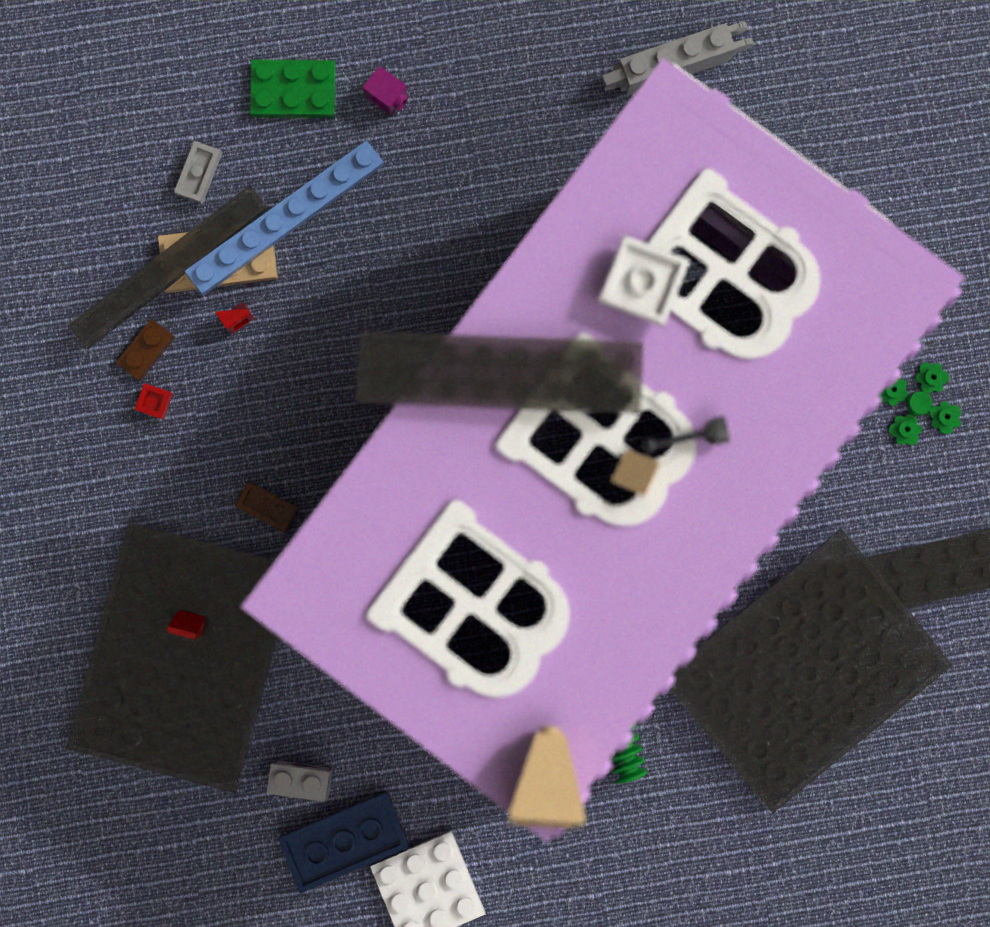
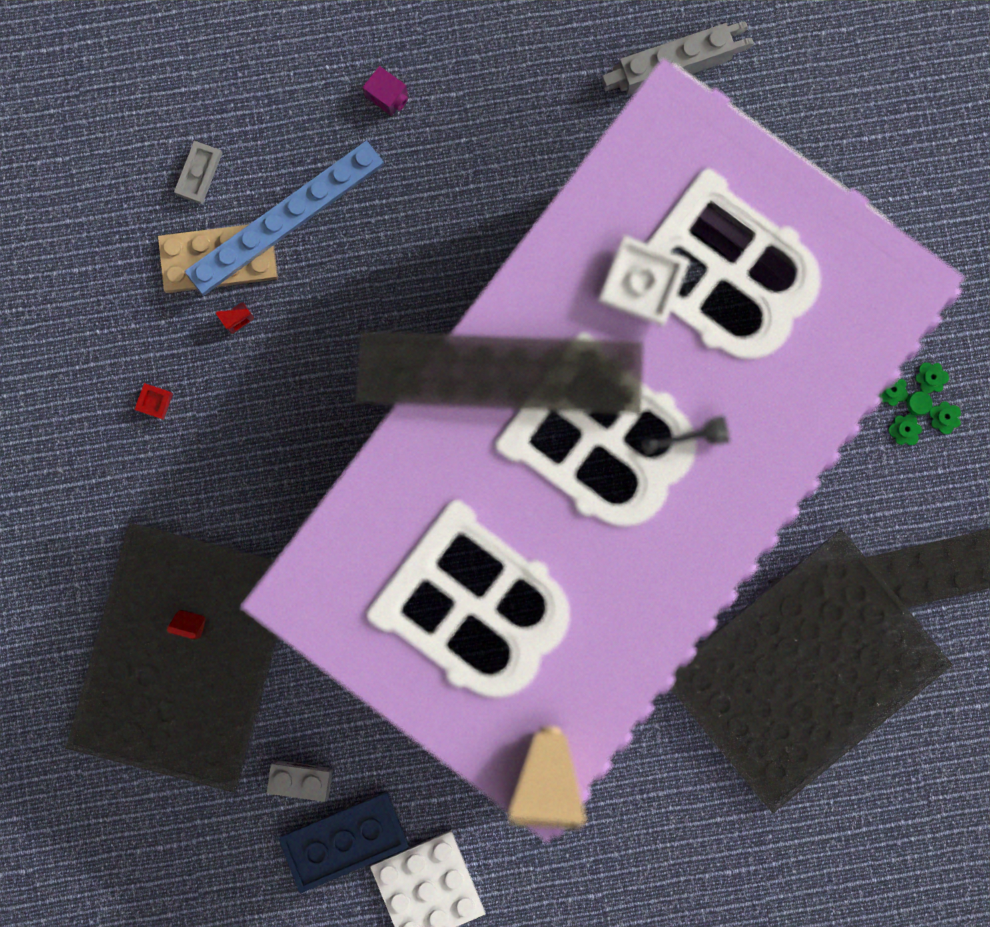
clear smoke plate [68,185,269,349] -> none
reddish brown plate [116,319,176,382] -> none
reddish brown plate [235,481,300,533] -> none
green plate [250,60,336,118] -> none
green piece [609,723,648,784] -> none
tan slope [611,449,660,496] -> none

